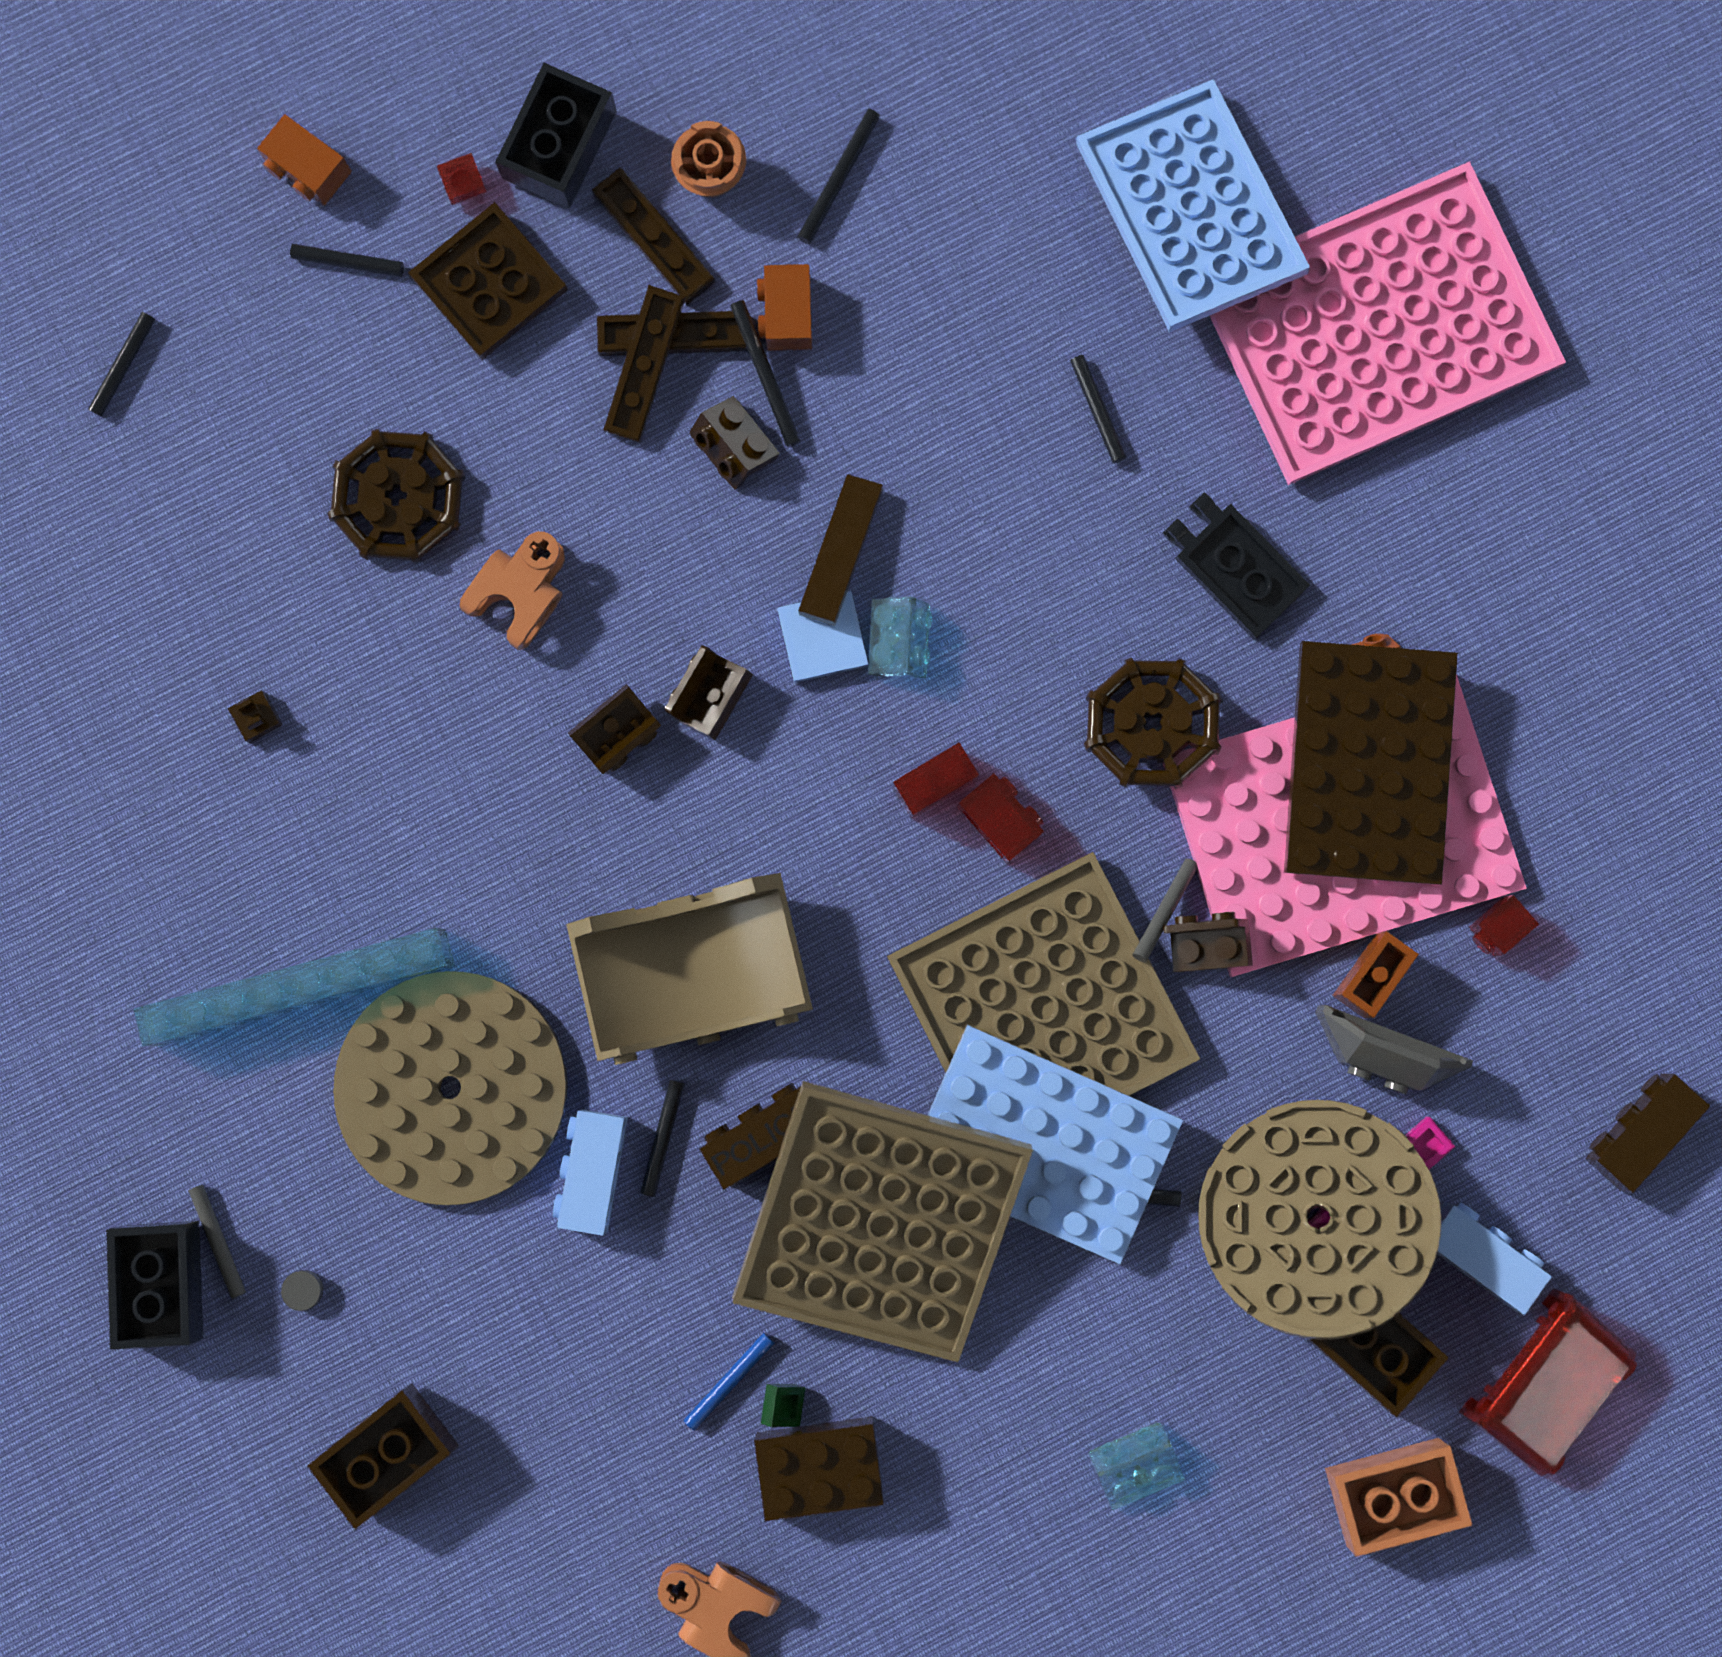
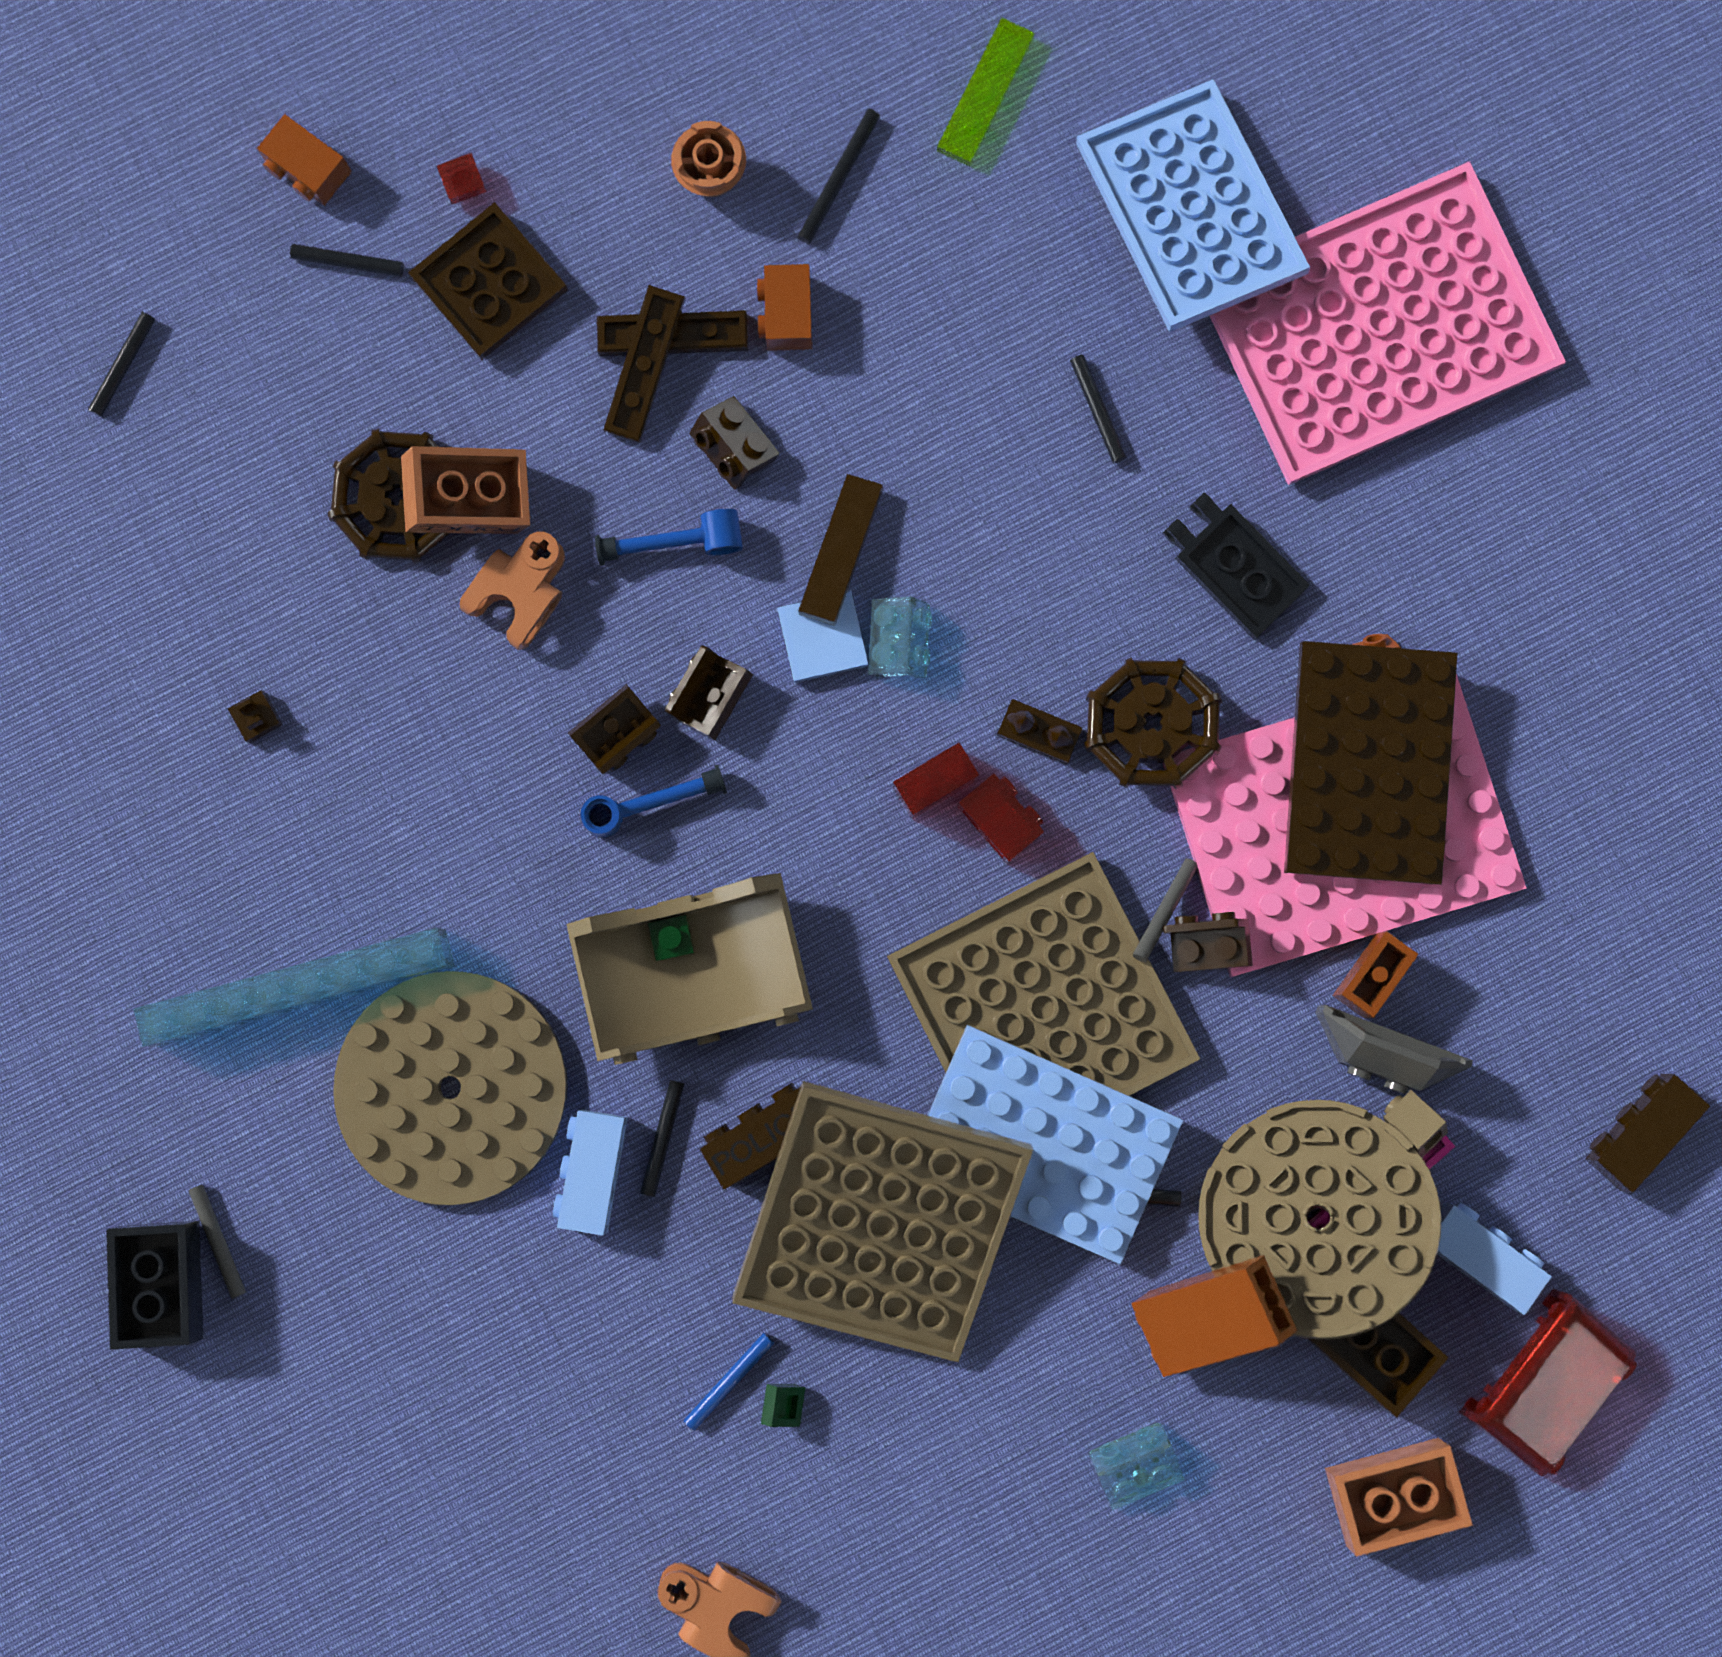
dark grey tile [281,1270,323,1311] -> none
dark brown brick [307,1383,459,1530] -> none
black brick [495,63,617,209] -> none
dark brown tile [592,167,715,306] -> none
black bar [730,300,800,447] -> none
dark brown brick [754,1416,884,1521] -> none
clear red brick [1469,895,1539,956] -> none
none -> nougat brick [401,446,530,534]
none -> blue piece [581,764,727,838]
none -> blue piece [595,509,743,566]
none -> dark green plate [648,915,695,961]
none -> clear neon green tile [937,17,1035,167]
none -> dark brown tile [997,699,1082,764]
none -> dark orange brick [1131,1255,1297,1377]
none -> dark tan brick [1383,1090,1448,1158]

